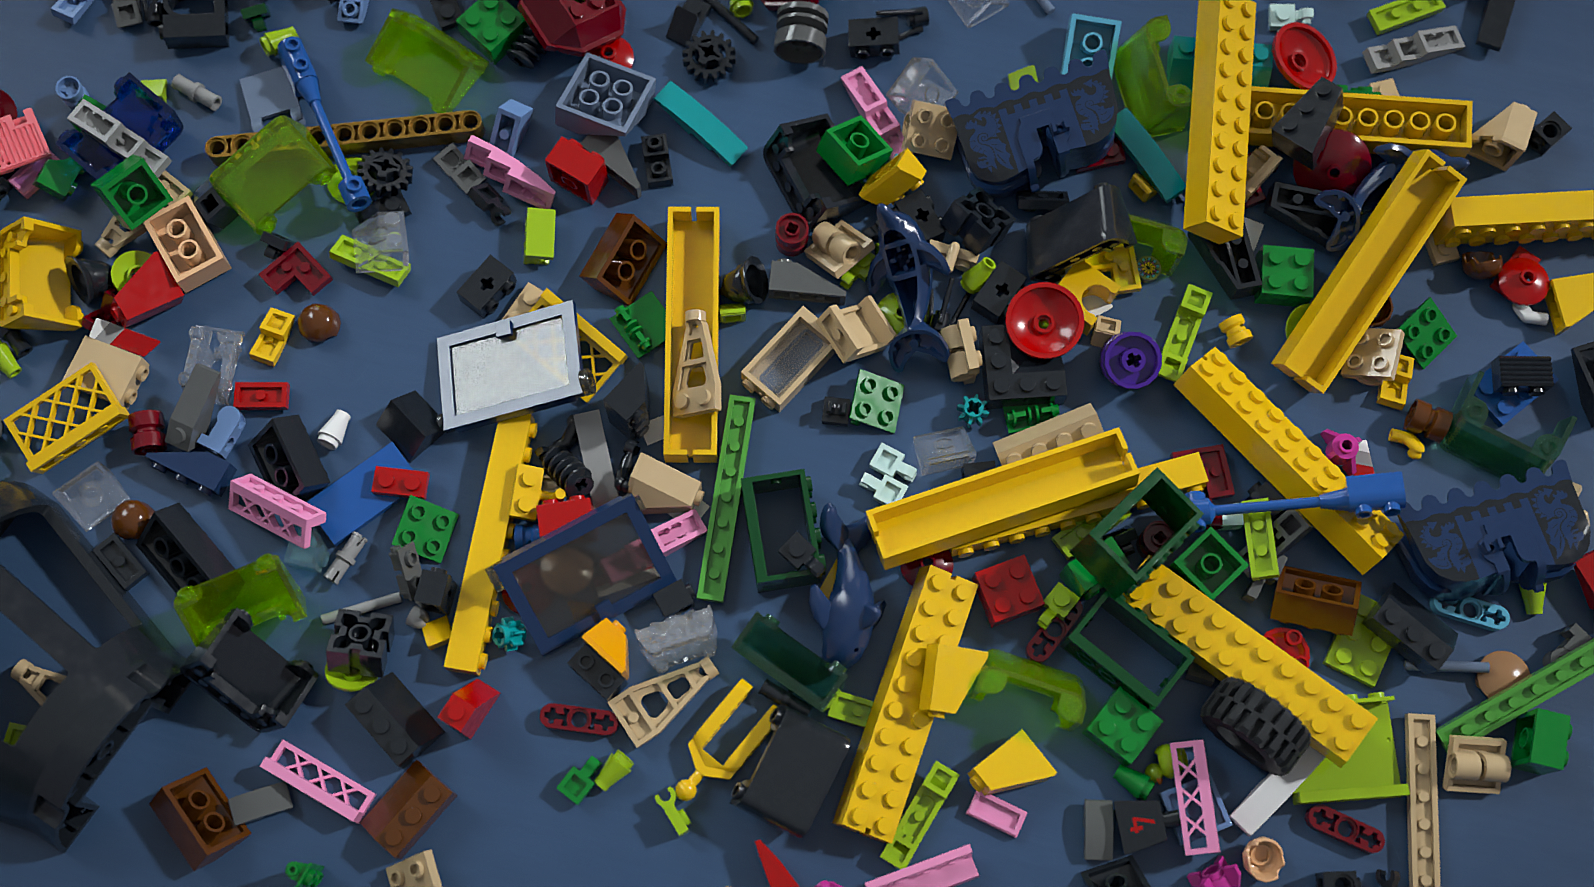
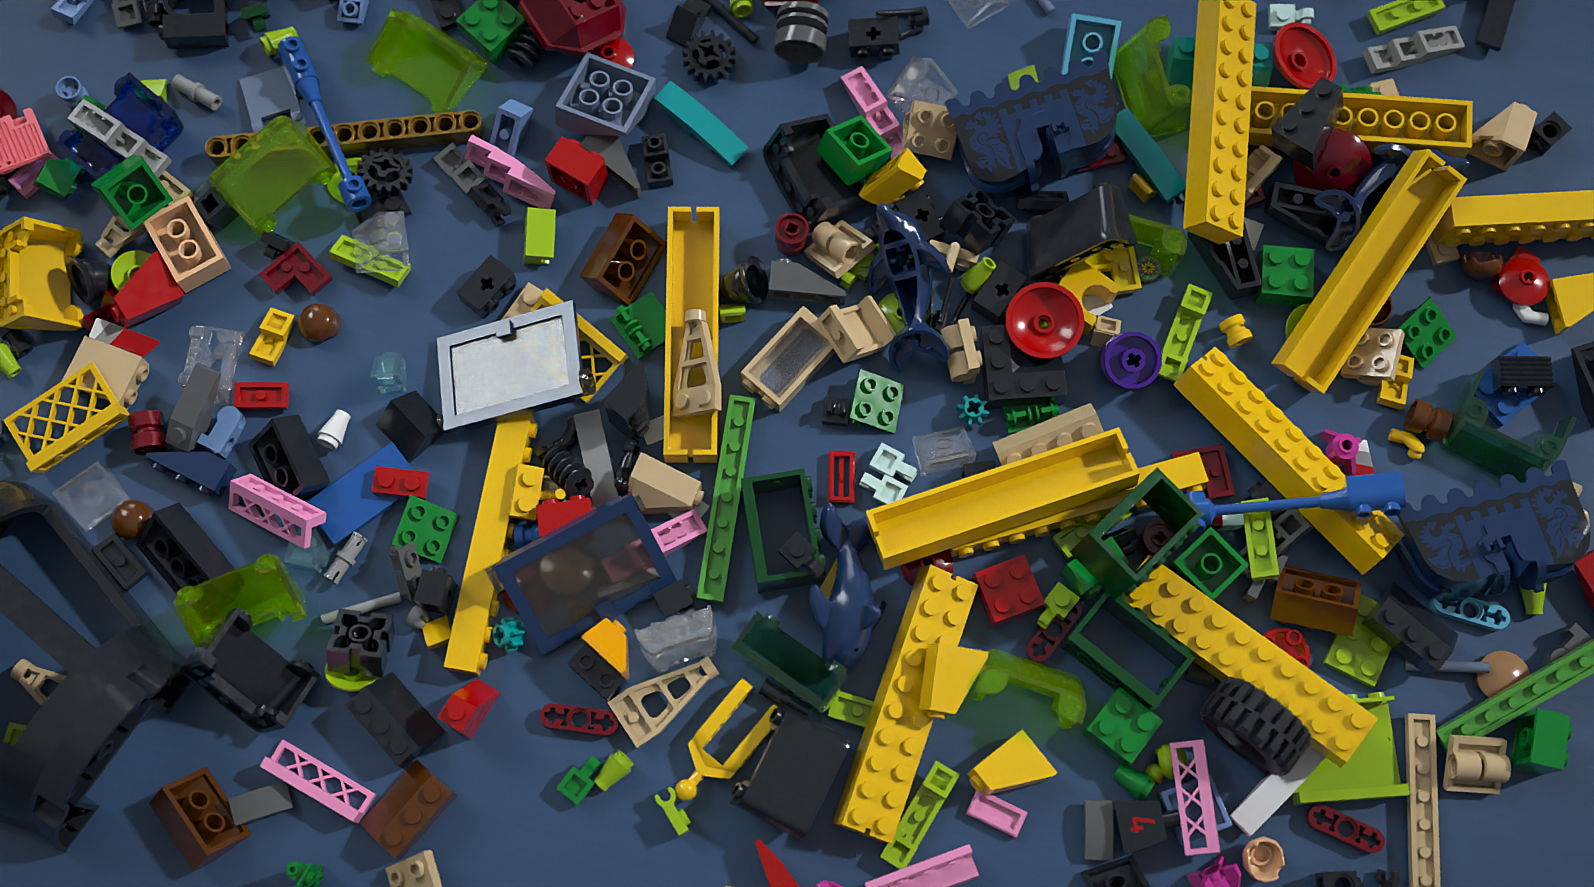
none -> clear light blue slope [371,352,407,394]
none -> red tile [828,451,855,504]

